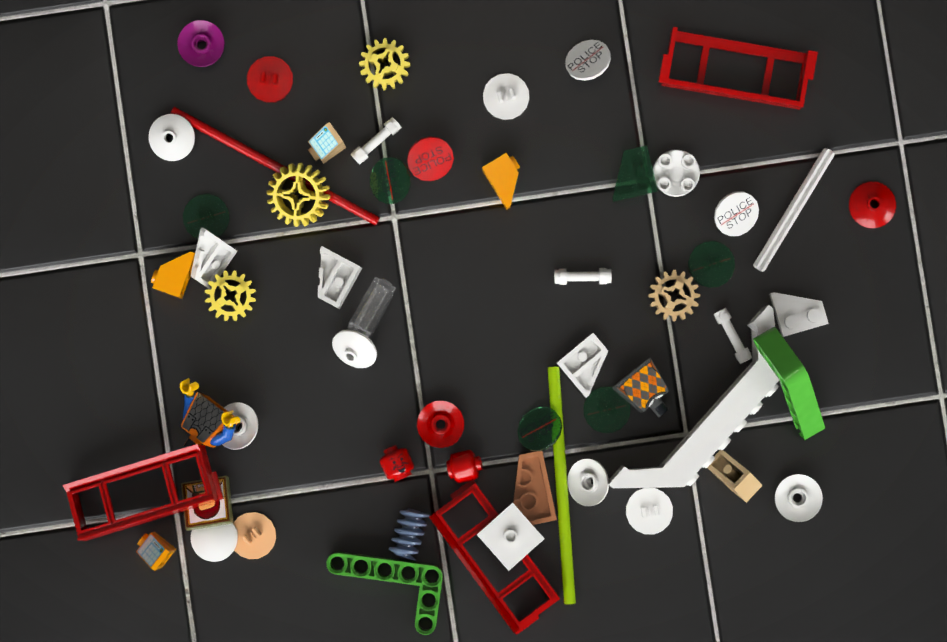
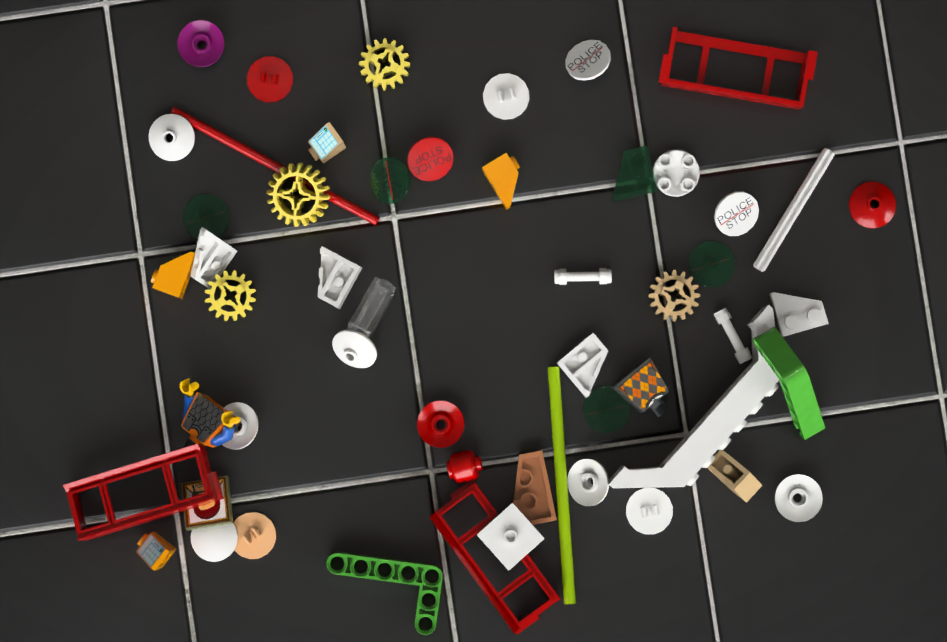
white bar [350,117,402,165] -> none
red head [379,445,414,482] -> none
sand blue piece [389,508,430,561] -> none
clear green piece [517,407,562,451] -> none

